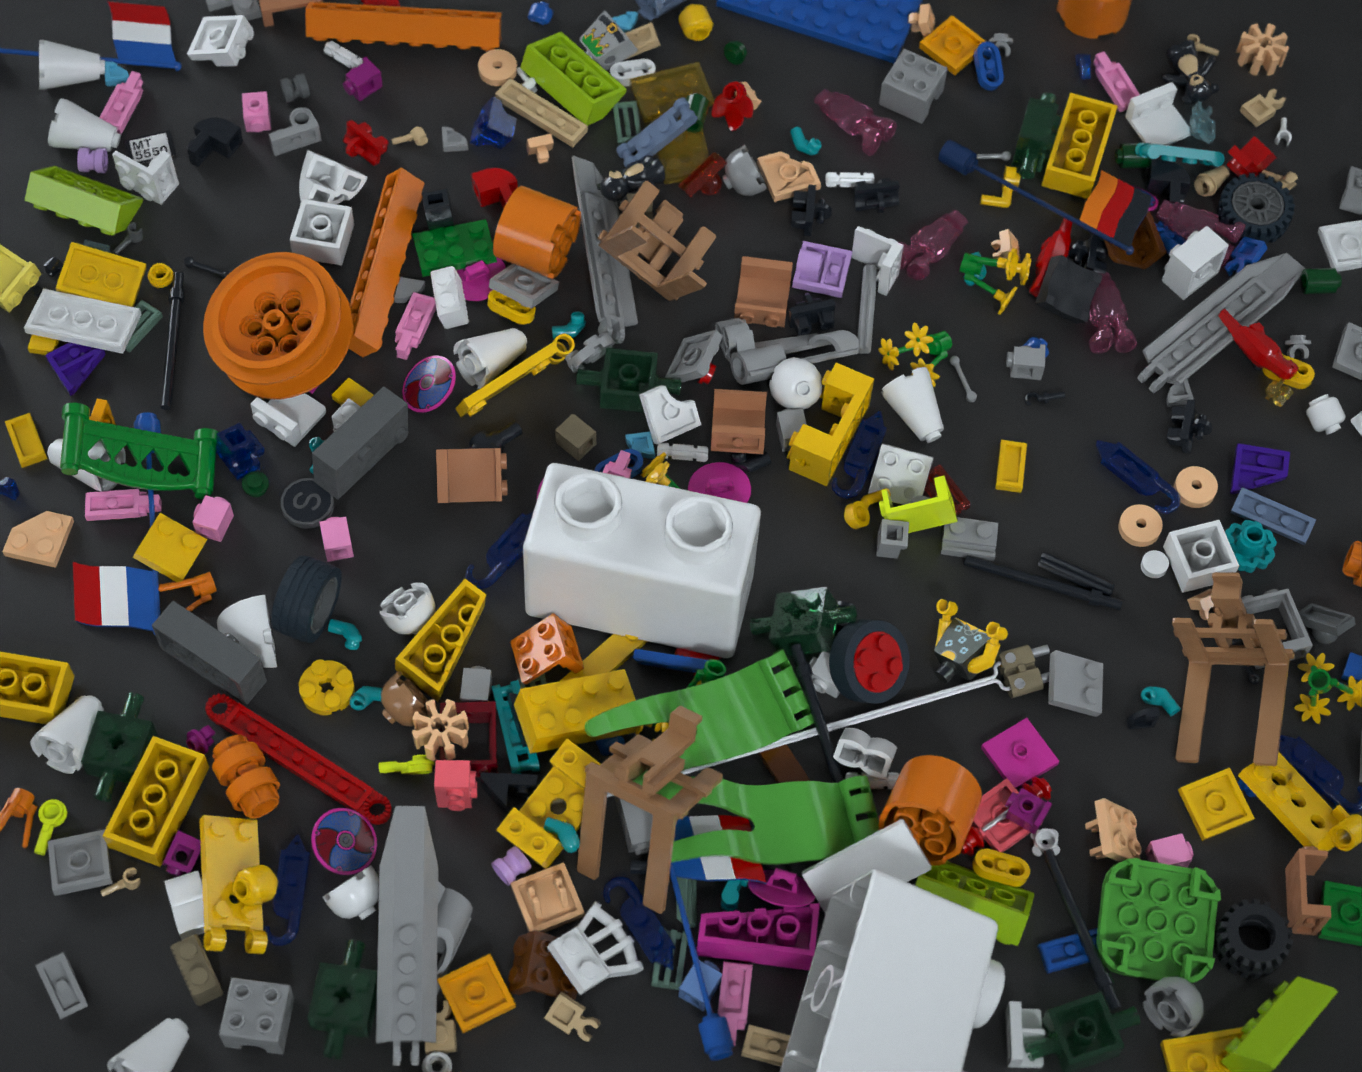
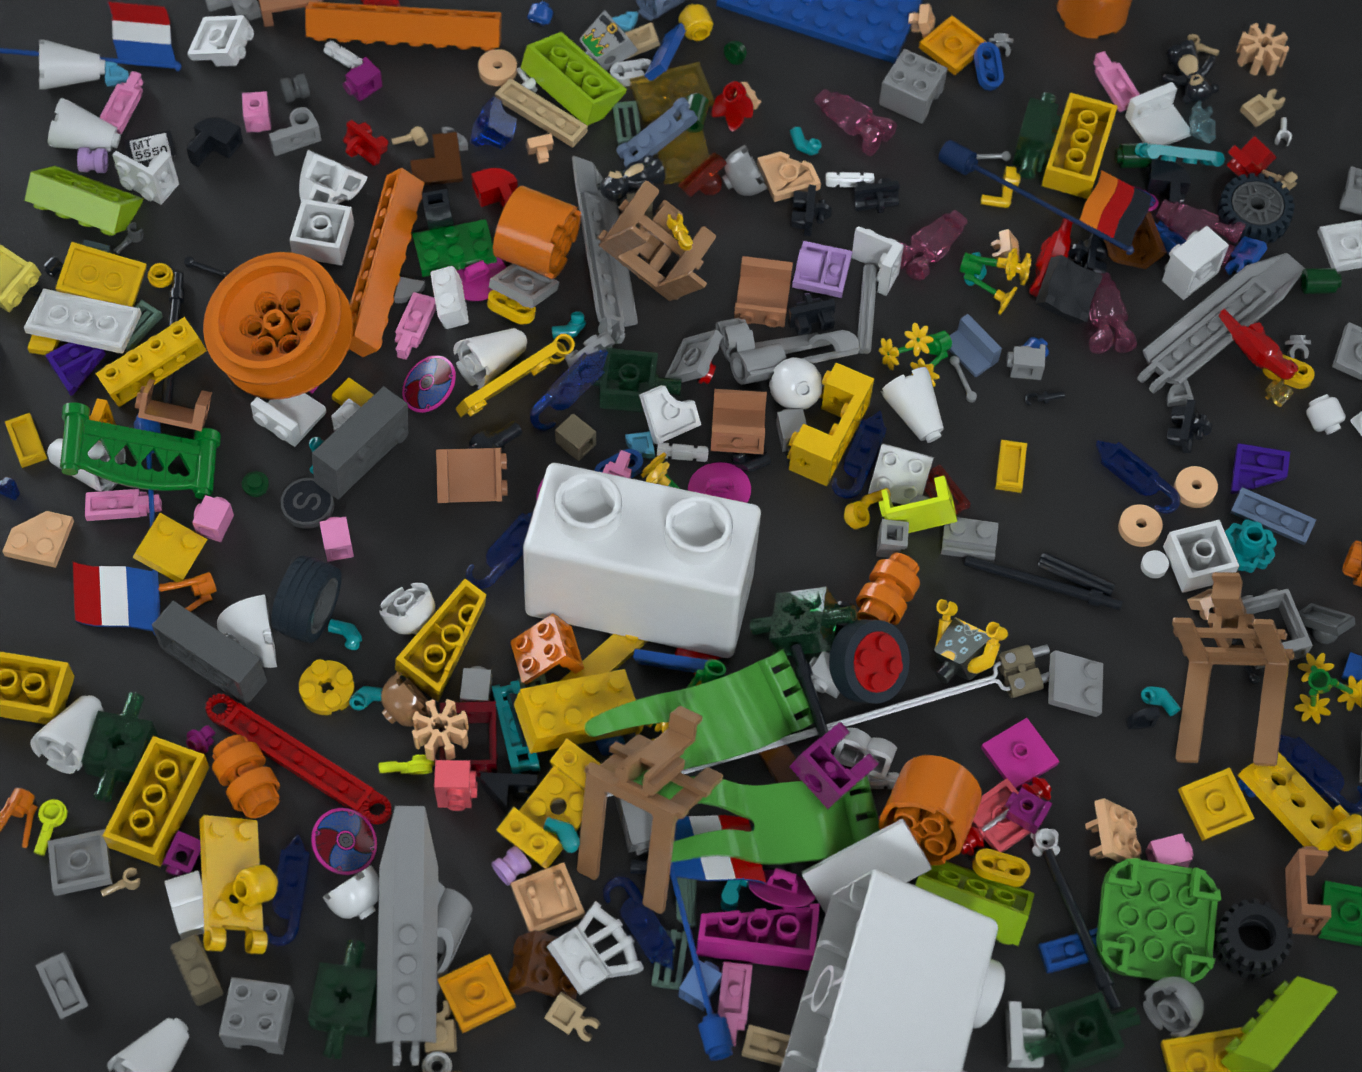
clear blue brick [216,423,264,480] -> none
clear blue tile [1076,53,1091,80] -> none
tan cone [1194,165,1229,196] -> none
none -> yellow brick [96,317,207,407]
none -> nougat panel [135,379,212,431]
none -> reddish brown tile [410,132,463,186]
none -> clear blue plate [530,349,608,430]
none -> blue tile [644,23,686,81]
none -> yellow piece [666,213,693,251]
none -> magenta brick [790,722,879,809]
none -> orange piece [856,553,920,625]
none -> sand blue panel [949,314,1002,377]

